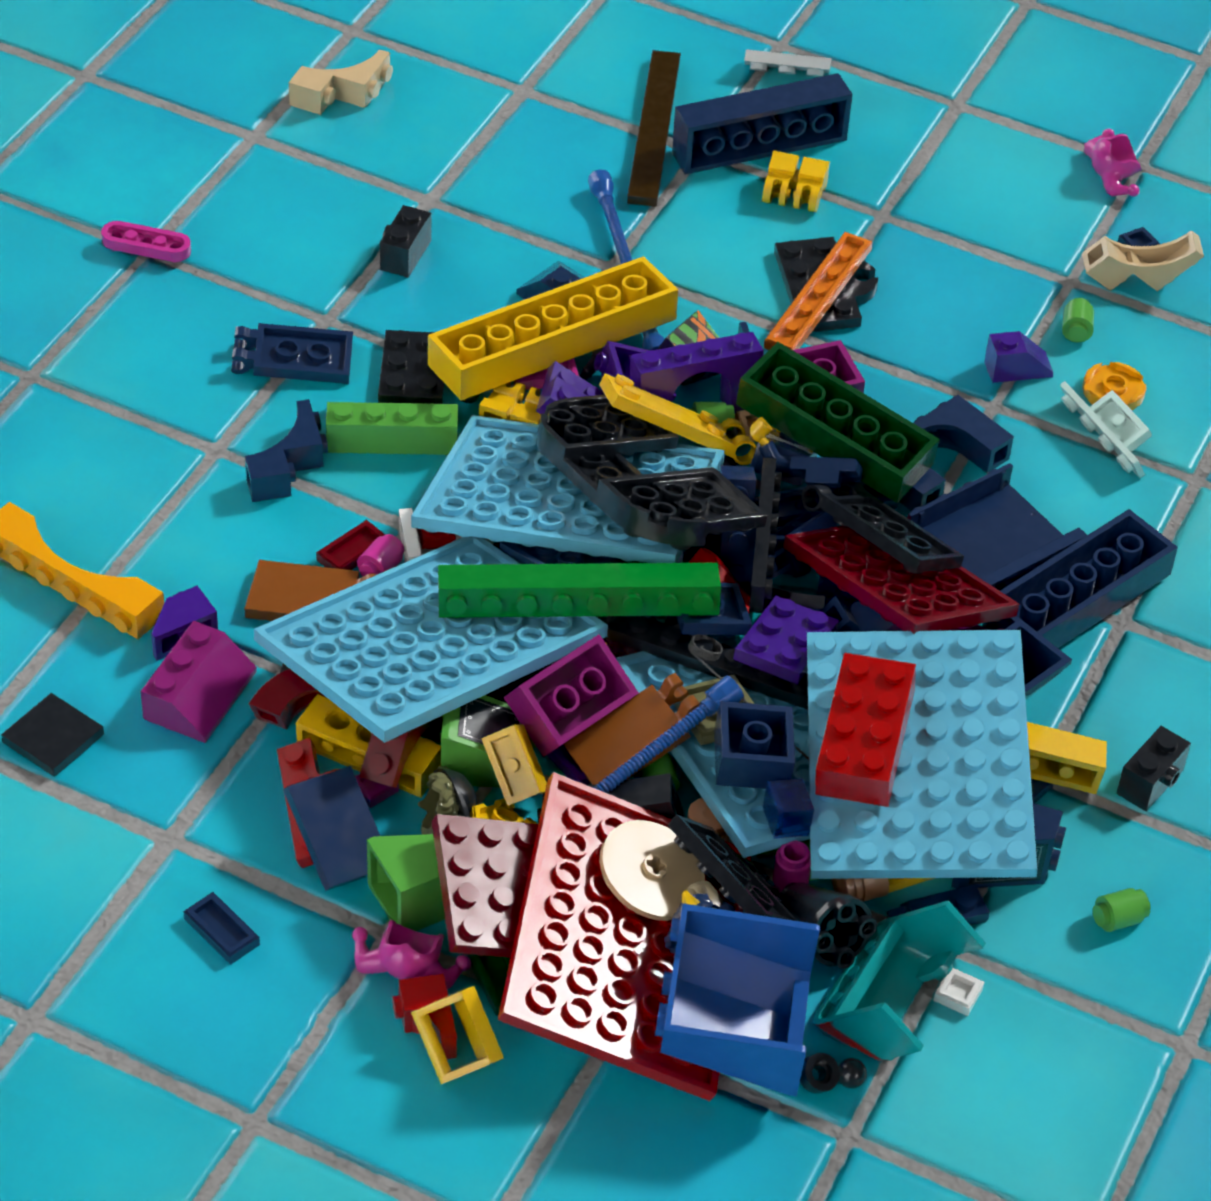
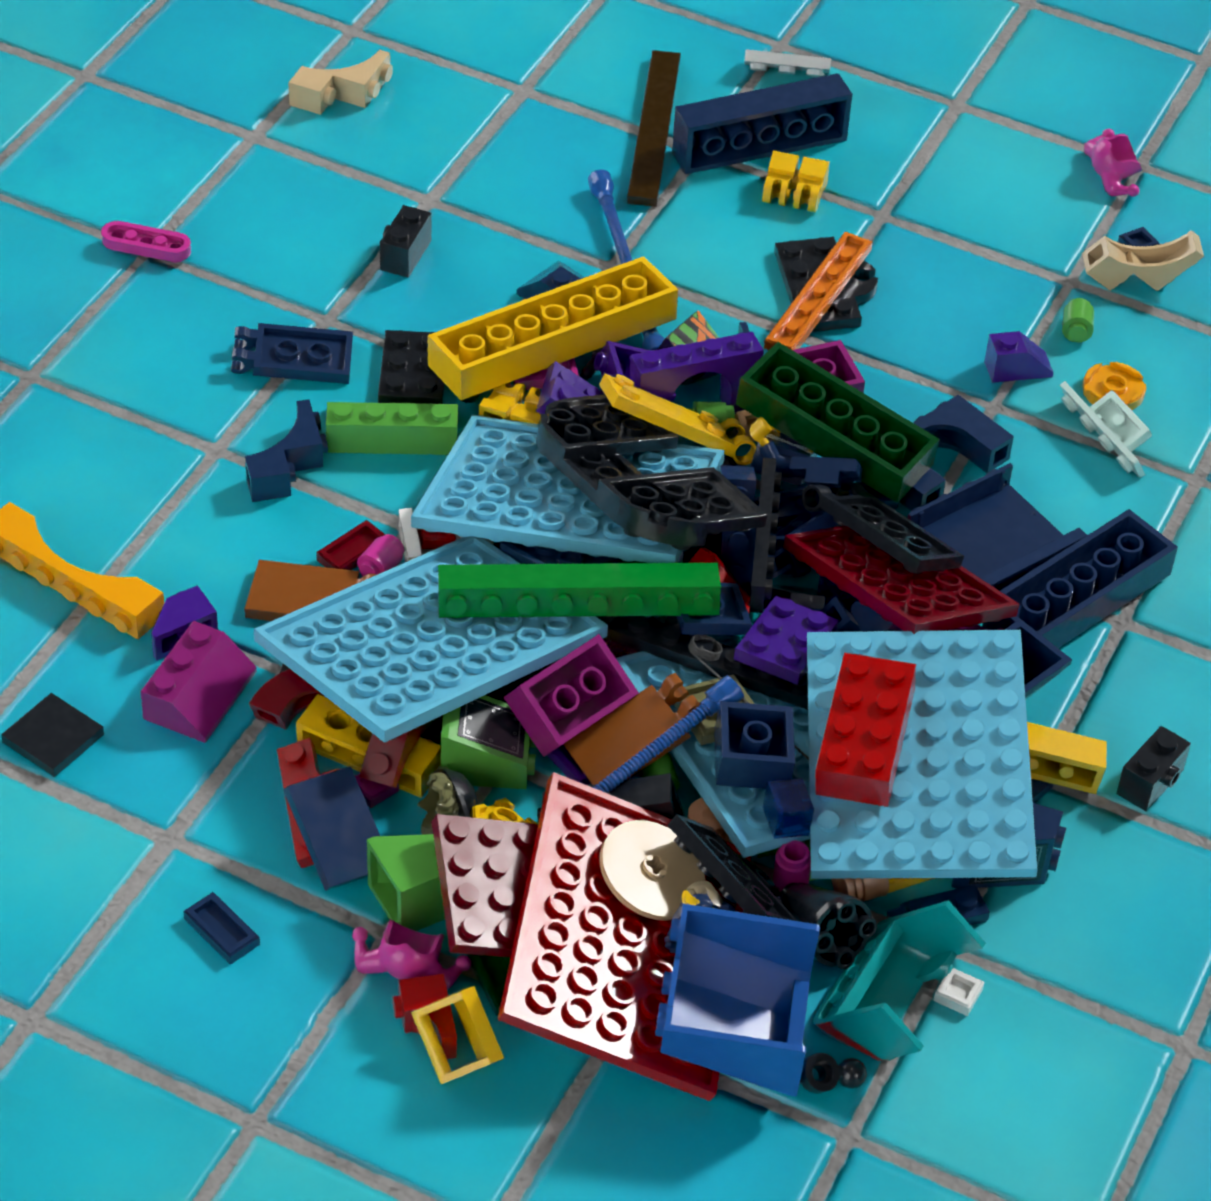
yellow panel [481,724,547,806] -> none
bright green brick [1092,888,1151,932] -> none

